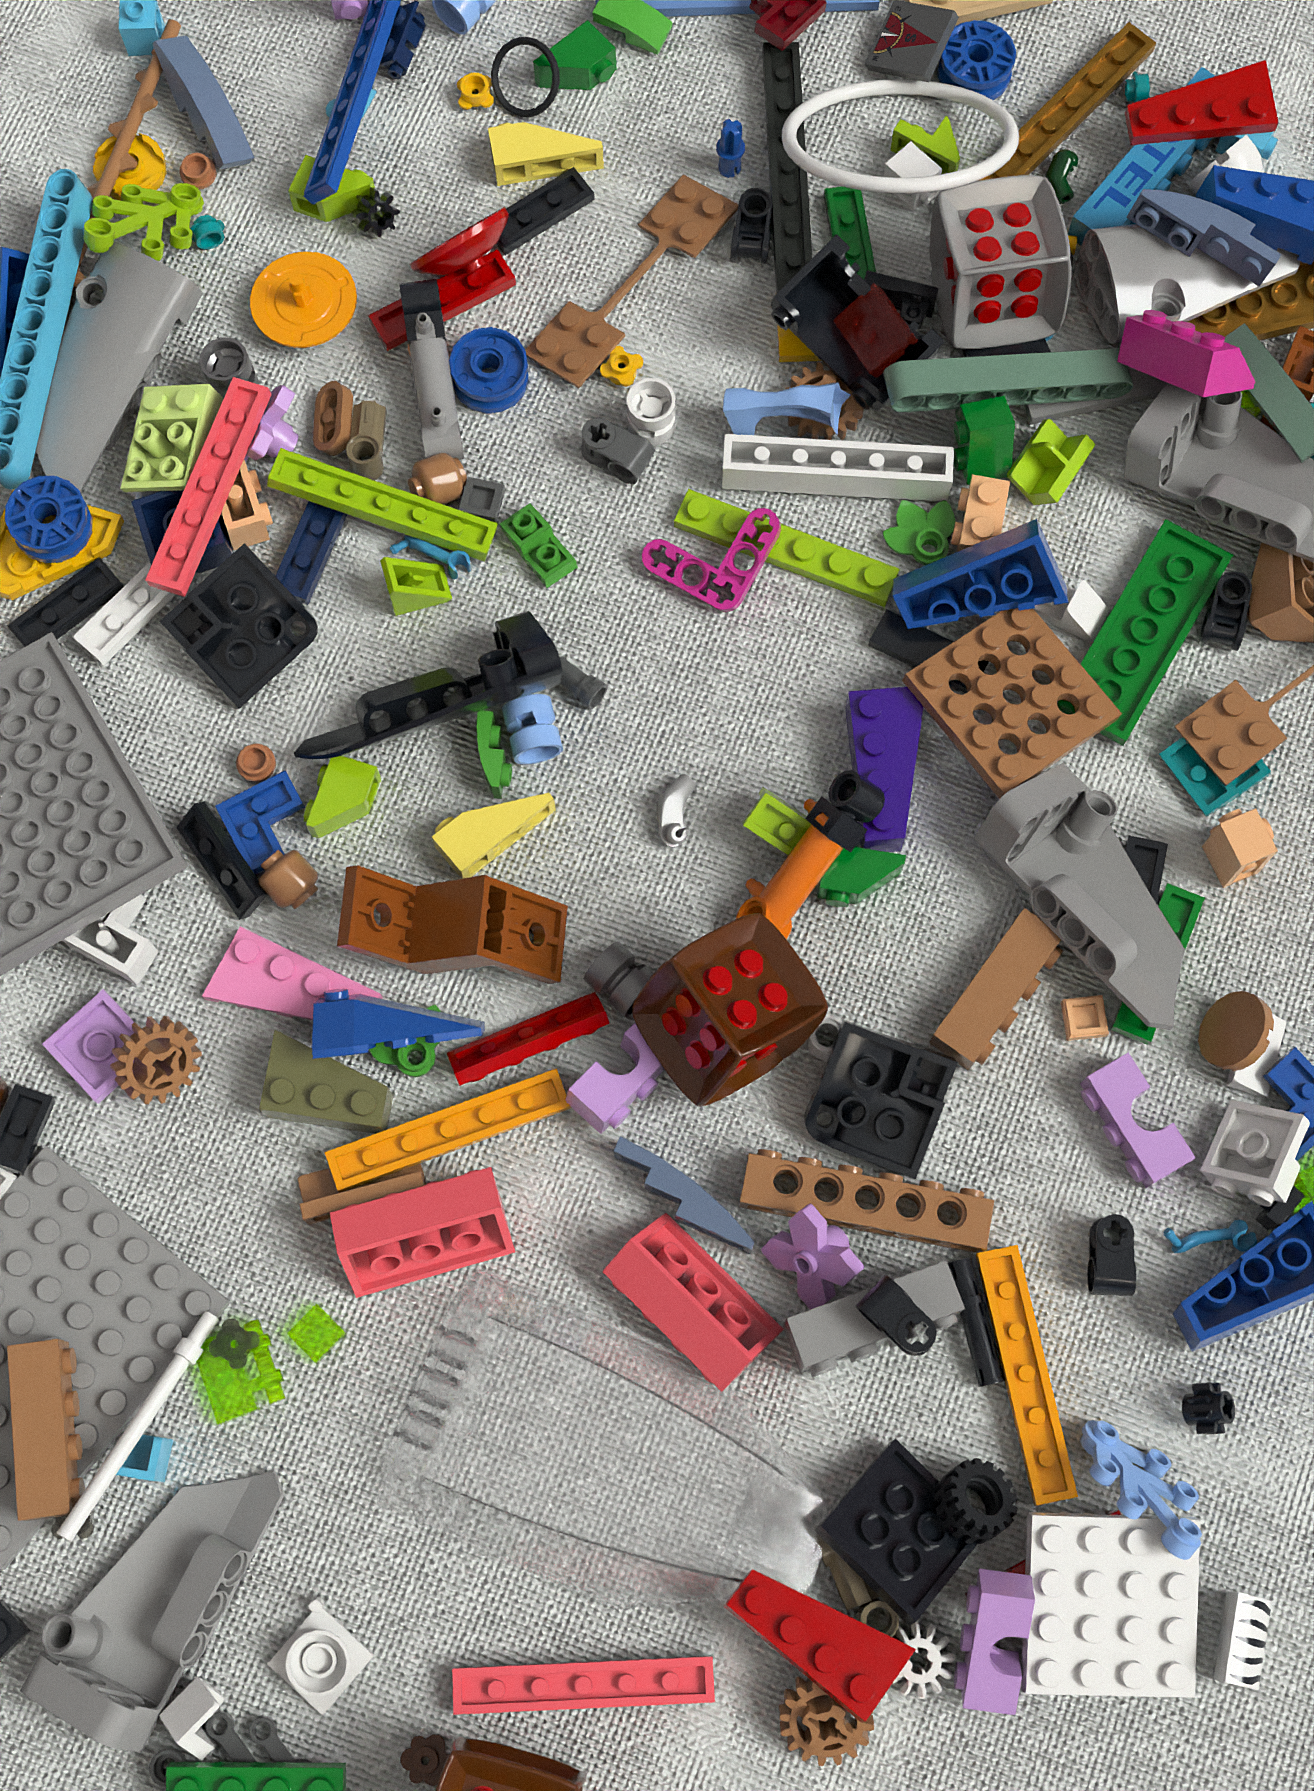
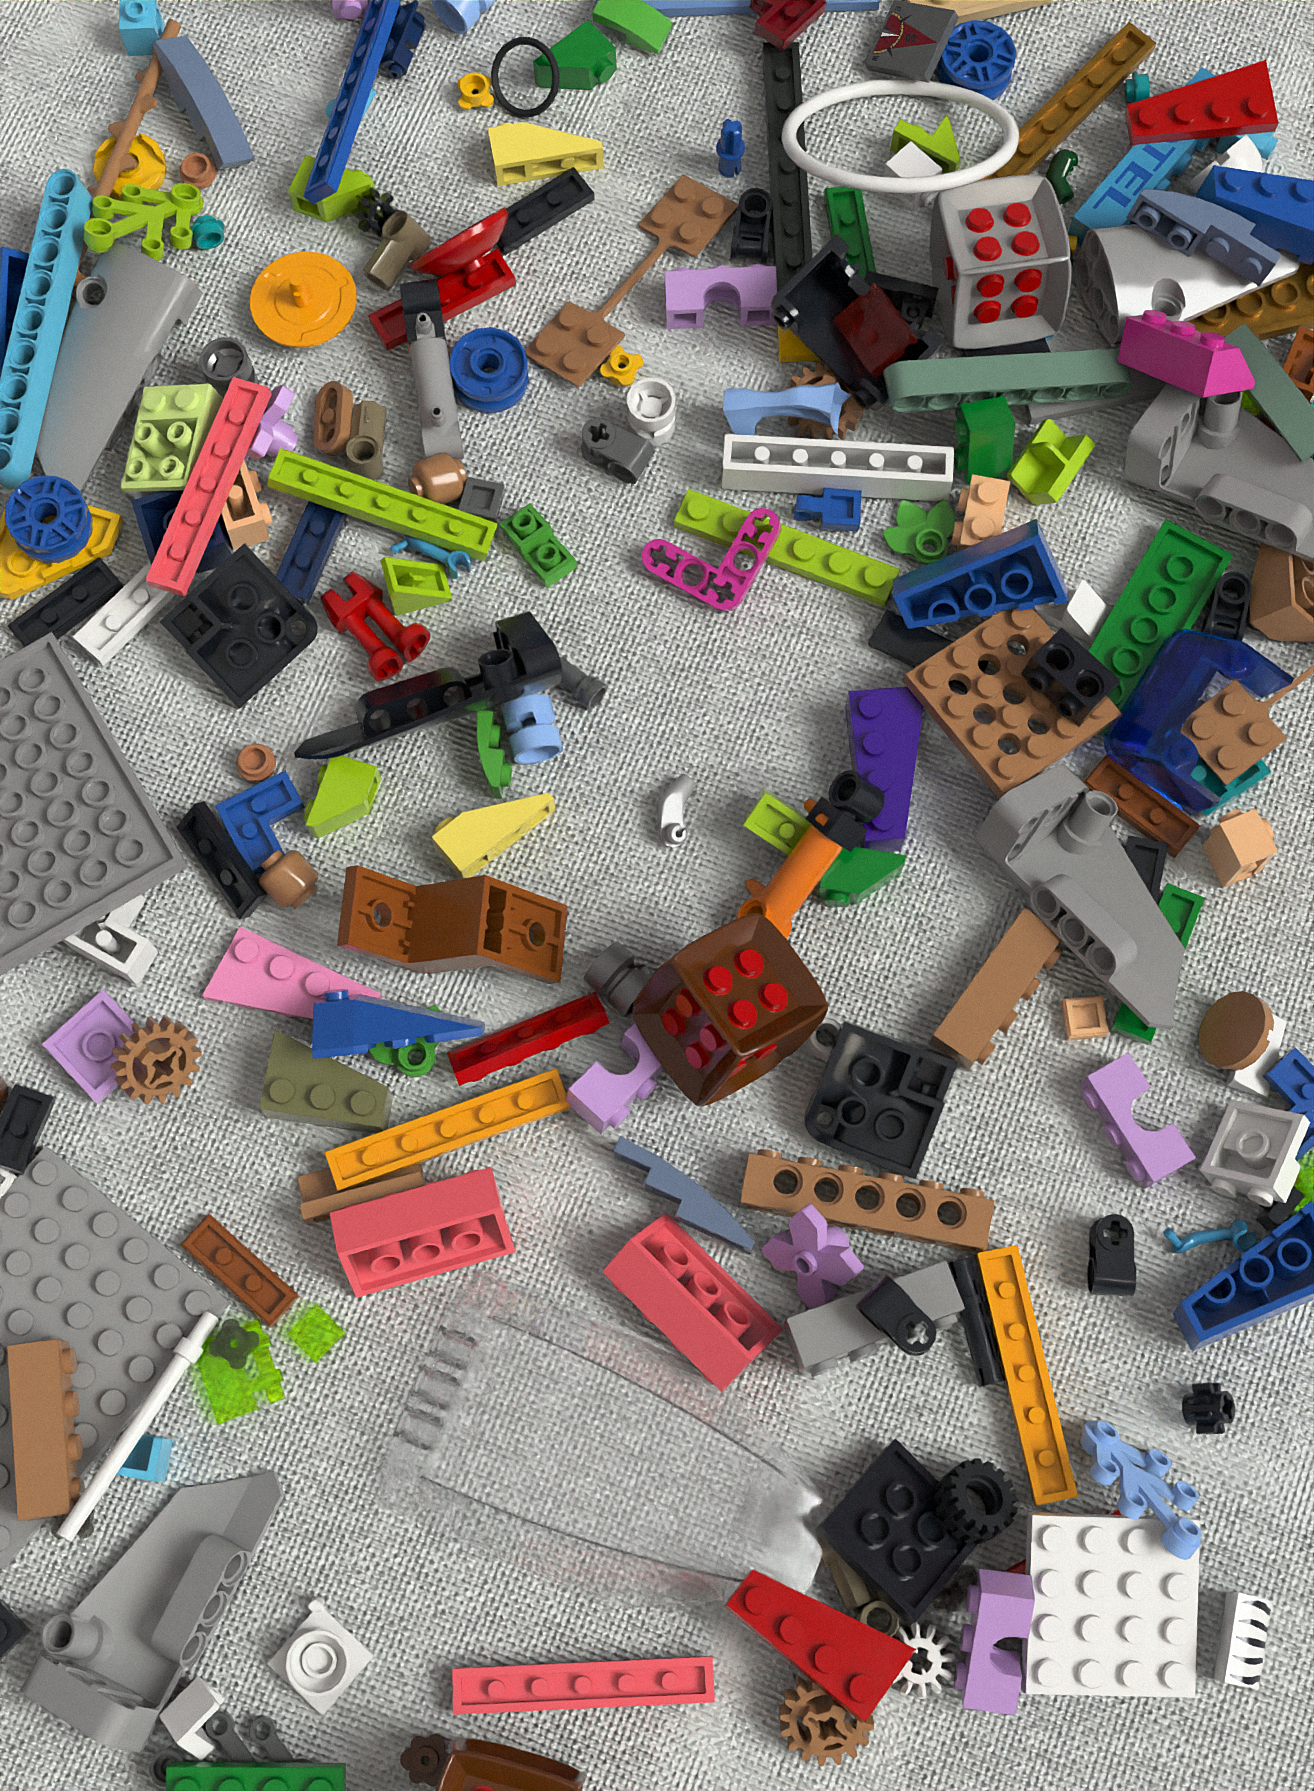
none -> dark orange tile [180,1214,300,1328]
none -> red piece [320,571,431,681]
none -> dark tan piece [363,210,431,291]
none -> lavender arch [665,264,777,329]
none -> blue plate [794,488,862,532]
none -> clear smoke arm [932,1565,977,1613]
none -> black brick [1021,628,1121,727]
none -> dark orange tile [1083,754,1201,858]
none -> clear blue windscreen [1104,629,1294,816]

